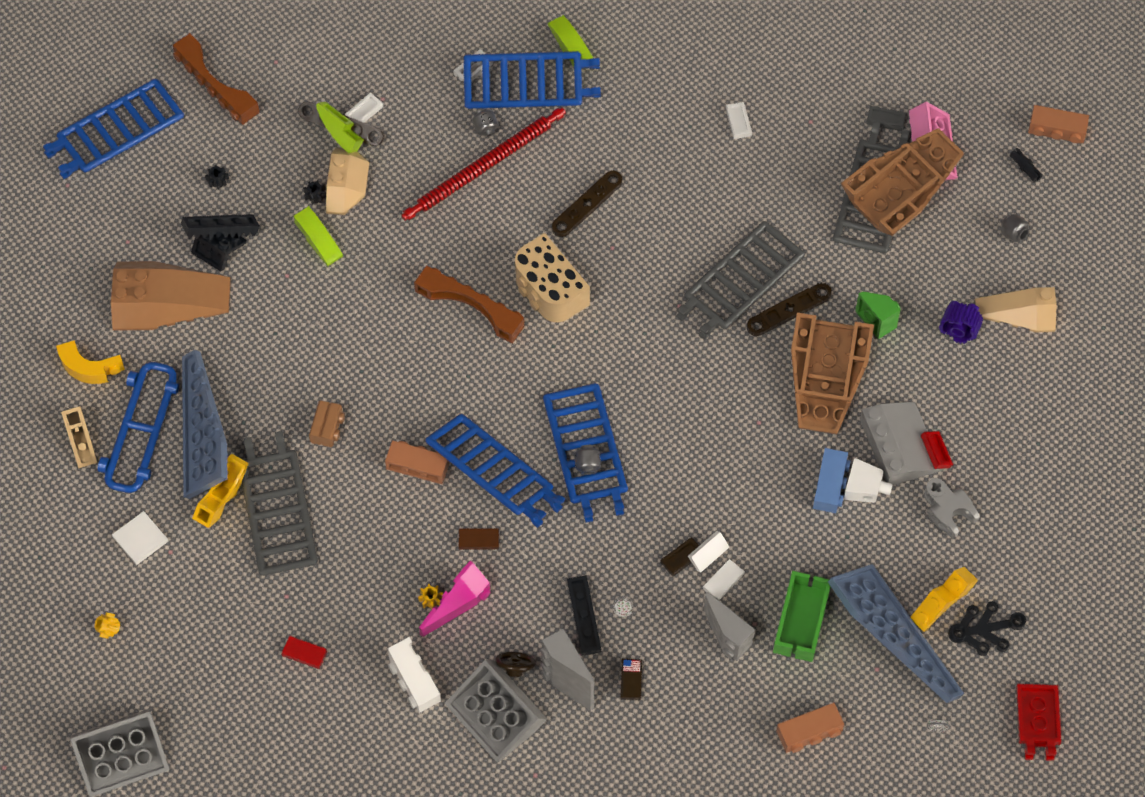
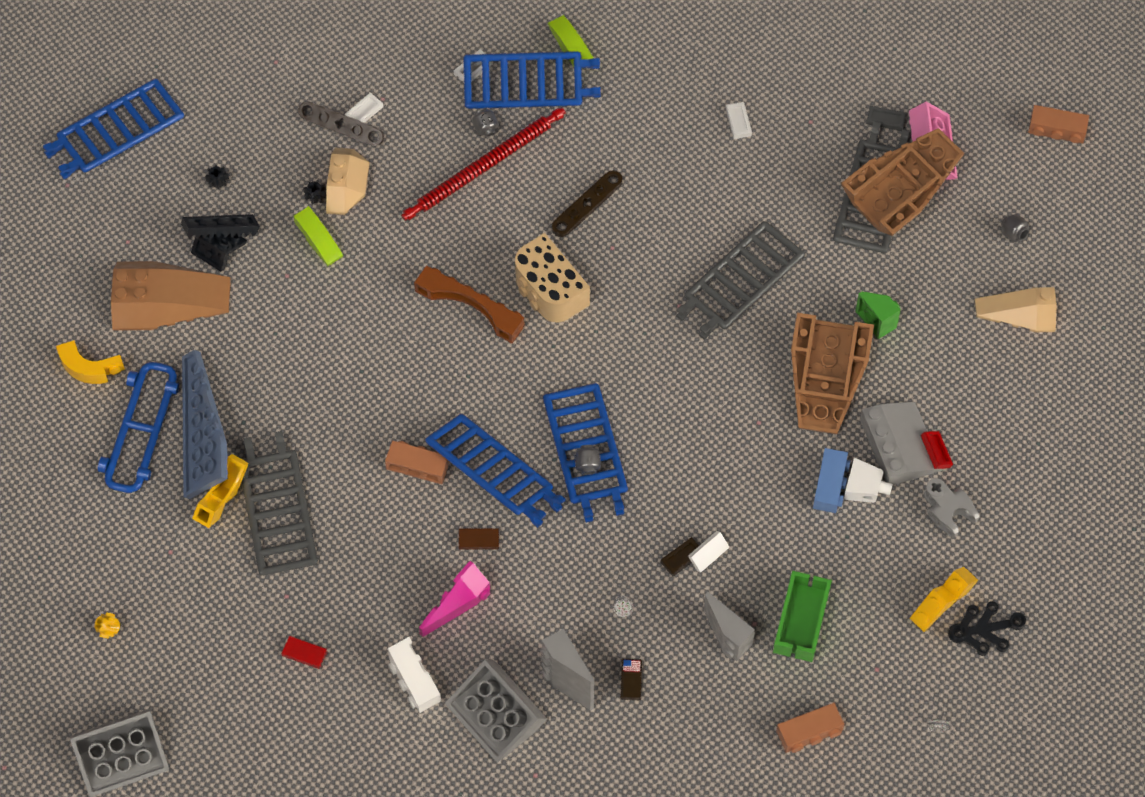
tan slope [61,406,98,468] -> none
white tile [112,511,169,565] -> none
dark orange arch [173,33,260,125] -> none
medium nougat brick [309,400,345,447] -> none
lime slope [316,102,364,153] -> none
yellow gear [418,584,443,609] -> none
dark brown piece [495,652,536,677] -> none
black gear [567,575,601,656] -> none
white tile [703,559,745,600] -> none
dark brown piece [747,282,832,336] -> none
sand blue wing [828,564,964,703] -> none
dark purple brick [939,301,983,344] -> none
black pin [1010,148,1043,183] -> none
red tile [1016,684,1062,761] -> none

